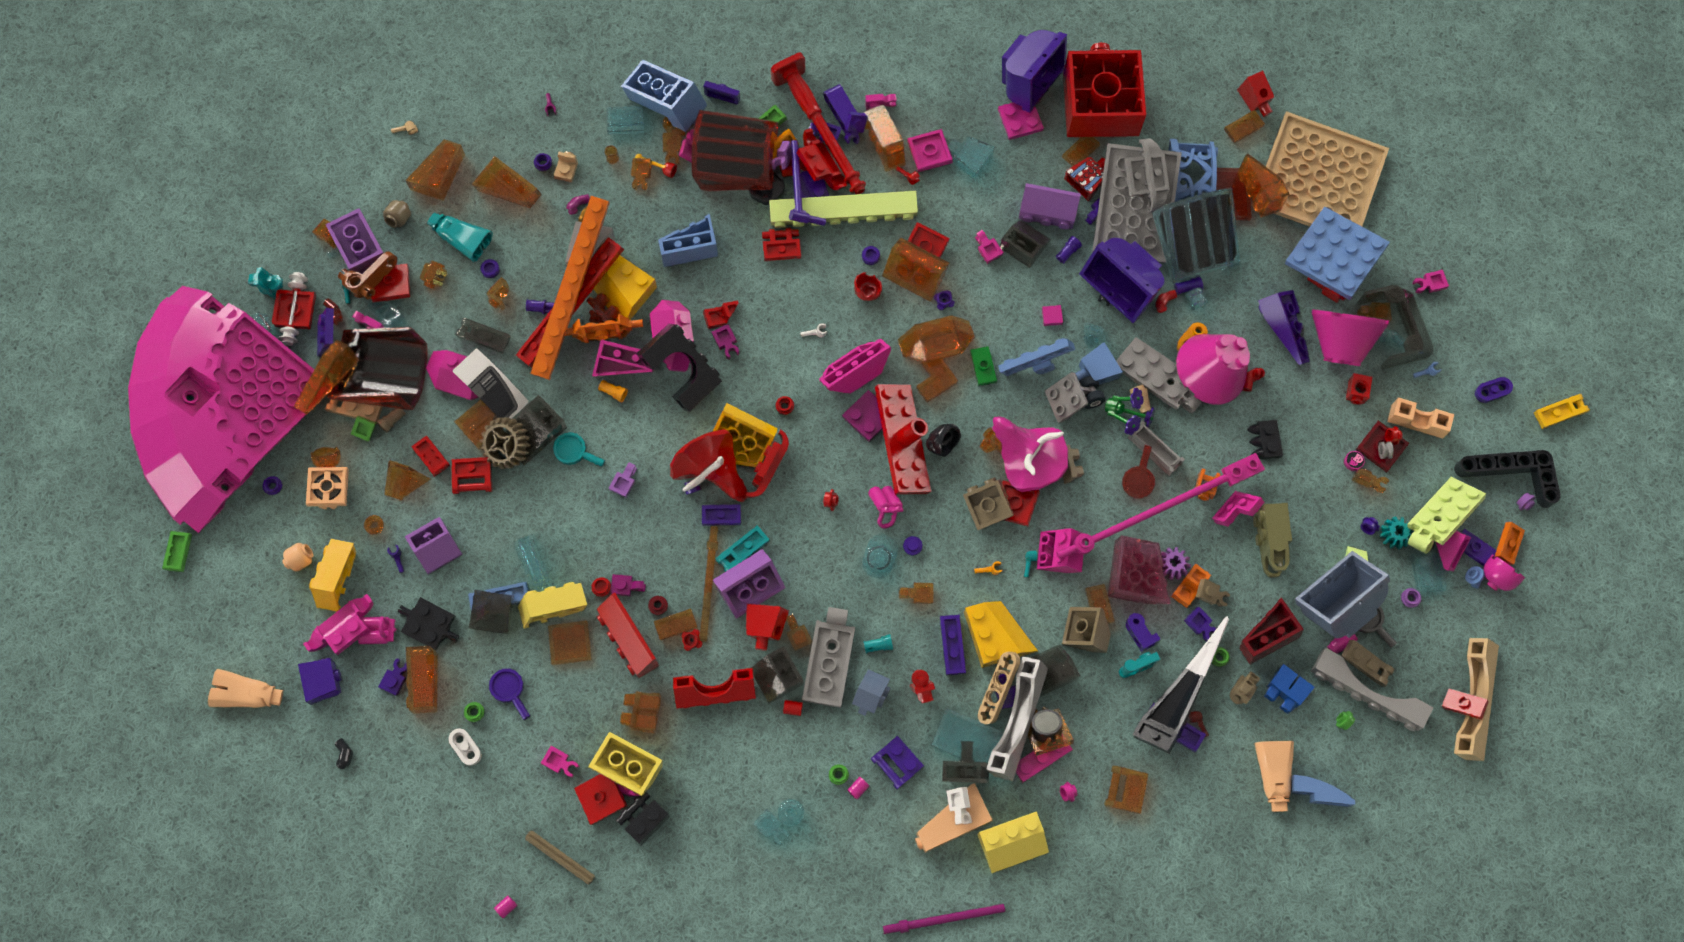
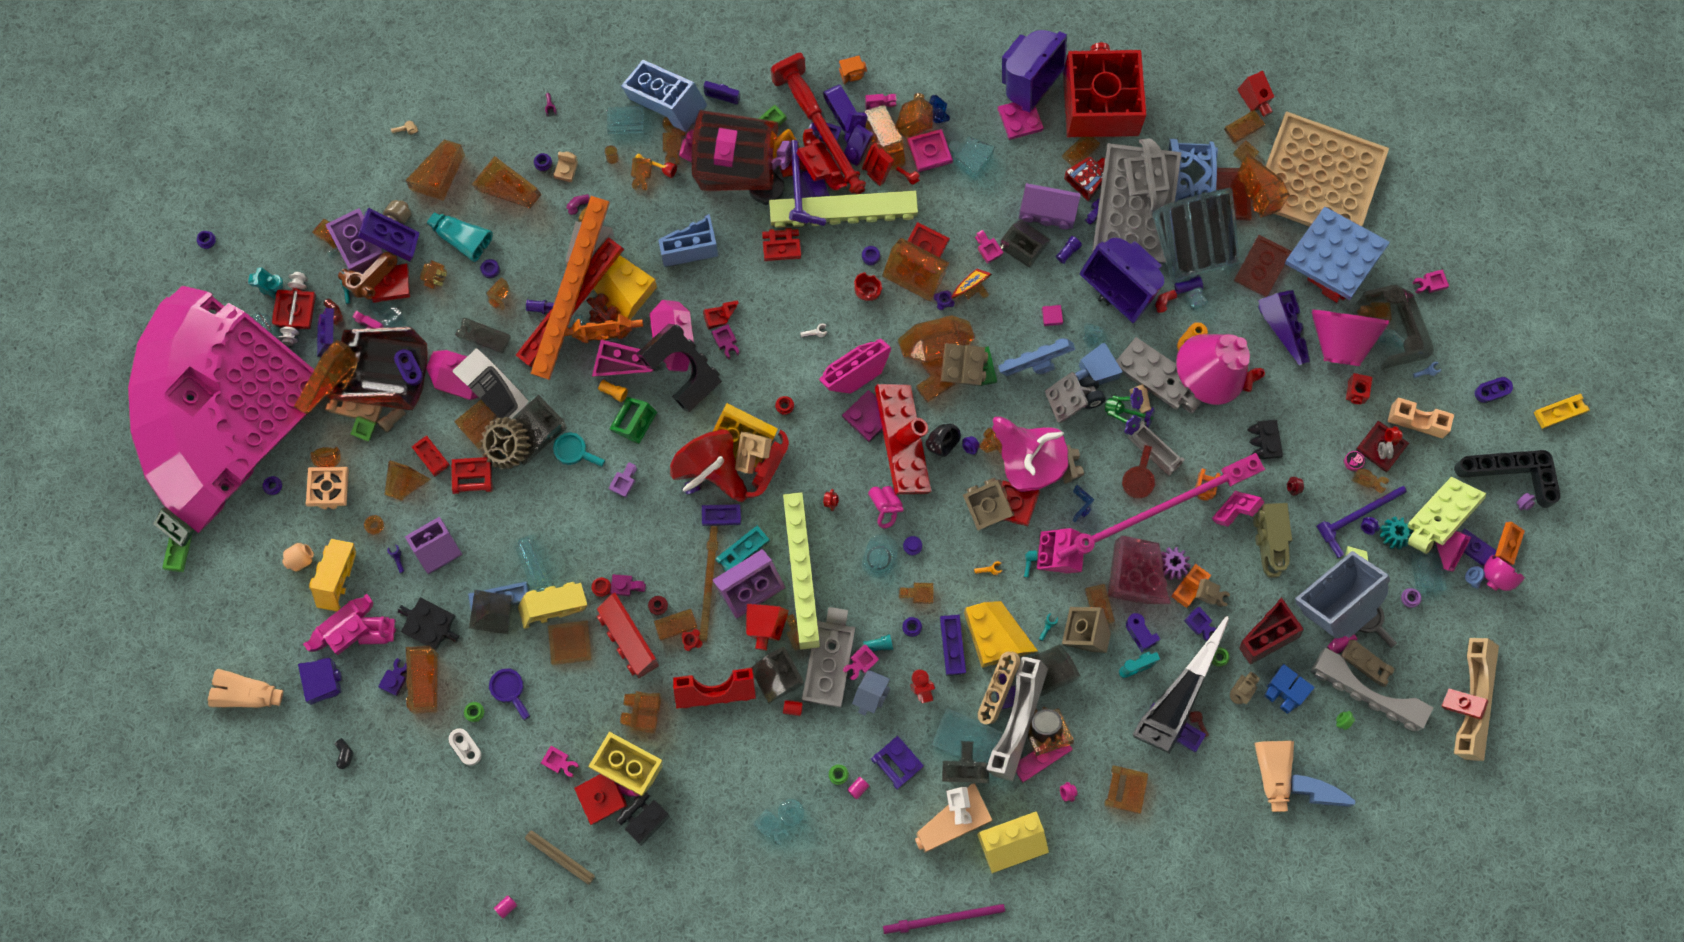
none -> plate [153,507,194,547]
none -> dark purple plate [197,231,216,249]
none -> dark purple plate [358,208,419,262]
none -> dark purple plate [394,349,423,386]
none -> green tile [609,397,657,444]
none -> dark pink slope [714,128,738,167]
none -> tan plate [735,432,772,474]
none -> yellowish green brick [783,492,820,650]
none -> orange window [839,55,867,84]
none -> dark pink plate [843,645,879,680]
none -> dark purple plate [844,125,873,166]
none -> red plate [861,143,894,186]
none -> clear orange torso [895,93,933,138]
none -> dark purple plate [902,617,922,637]
none -> clear blue bracket [926,95,950,124]
none -> dark tan plate [941,343,988,386]
none -> shield [951,269,992,299]
none -> dark purple plate [962,436,980,455]
none -> teal hand [1039,613,1058,641]
none -> clear blue bracket [1072,485,1095,522]
none -> clear orange tile [1233,140,1259,166]
none -> clear red tile [1234,235,1292,297]
none -> dark red plate [1287,477,1304,496]
none -> dark purple bar [1316,486,1407,558]

